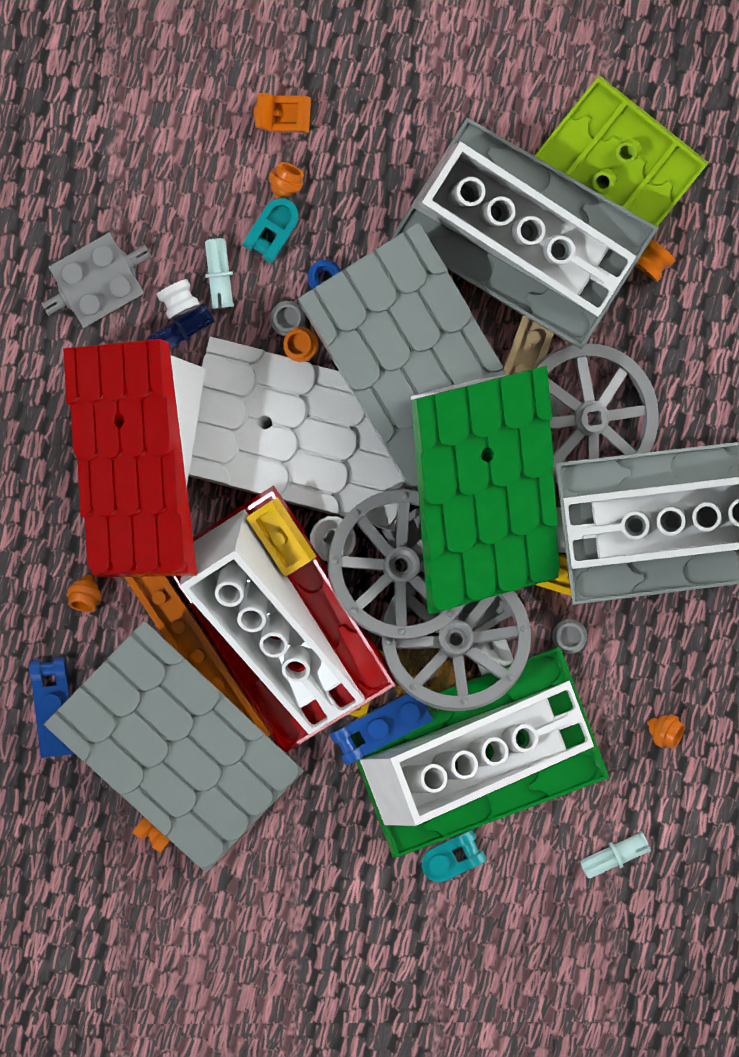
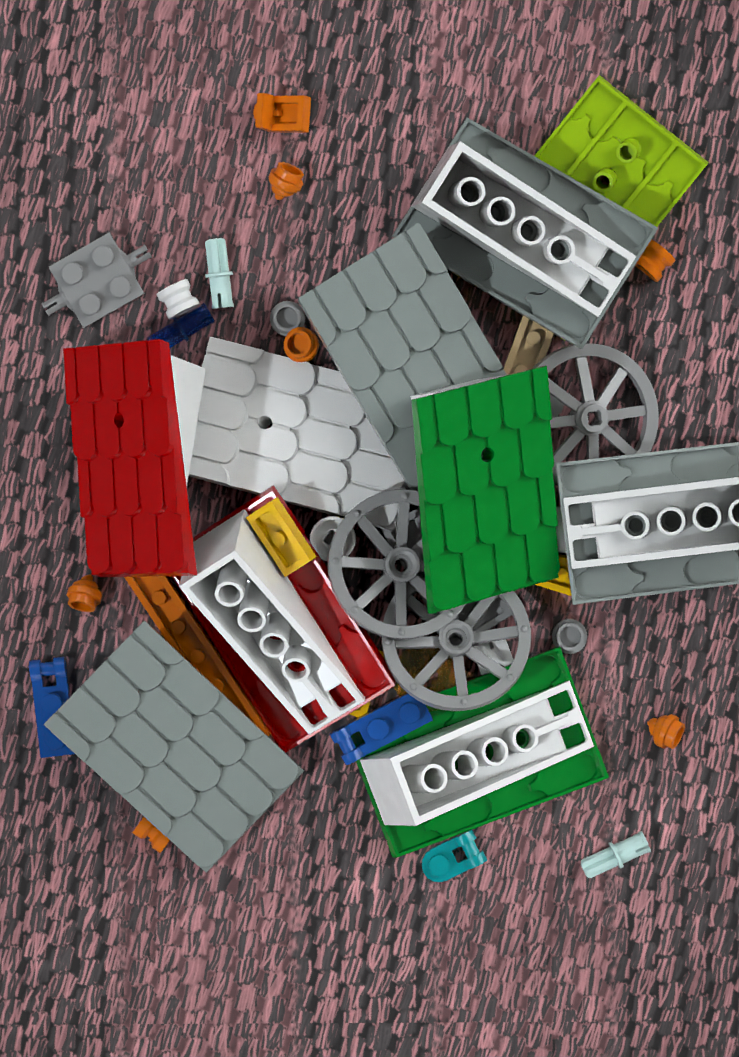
teal plate [242,198,299,264] -> none
blue plate [308,260,341,289] -> none

